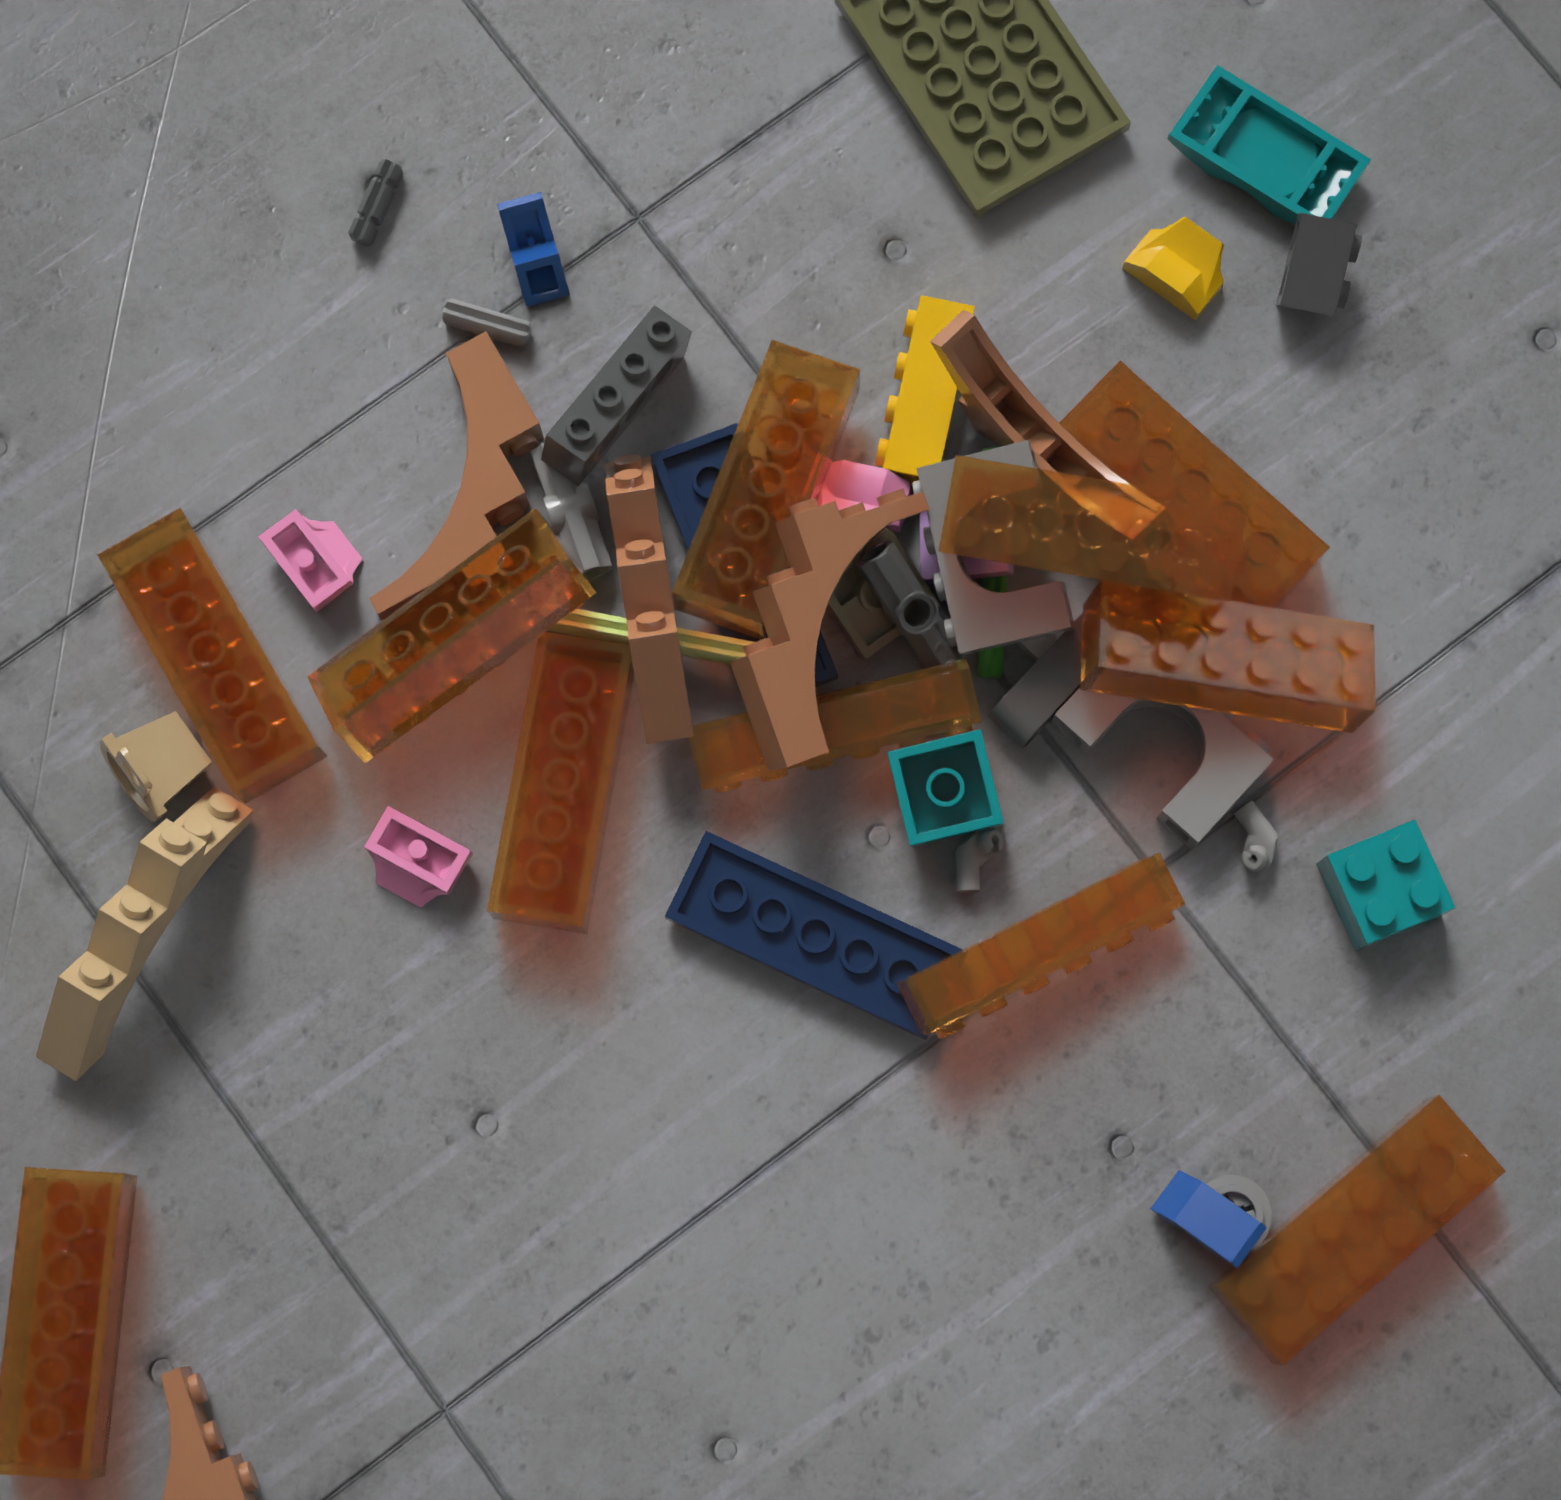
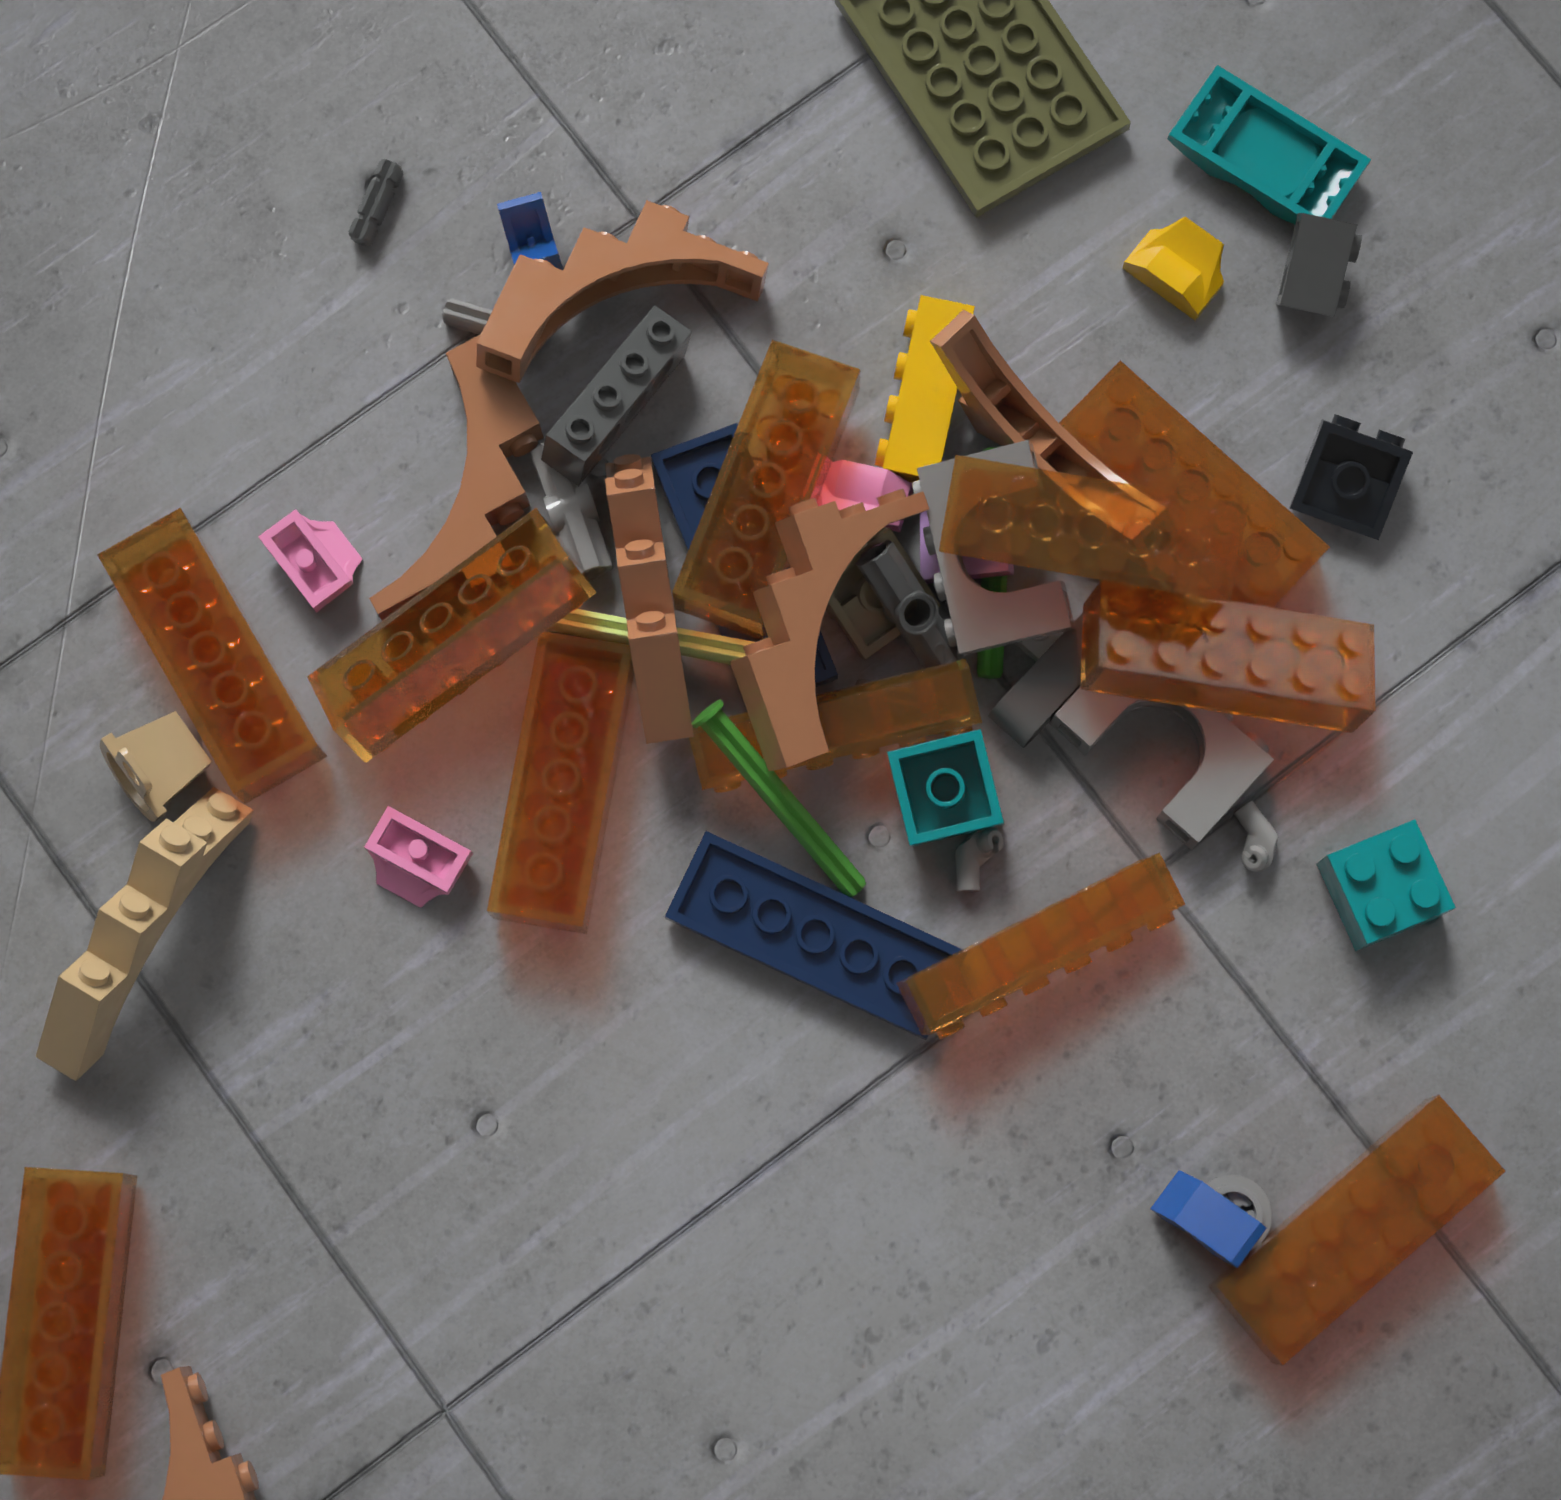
none -> nougat arch [476,200,769,383]
none -> bright green axle [691,699,866,897]
none -> black plate [1289,414,1413,540]

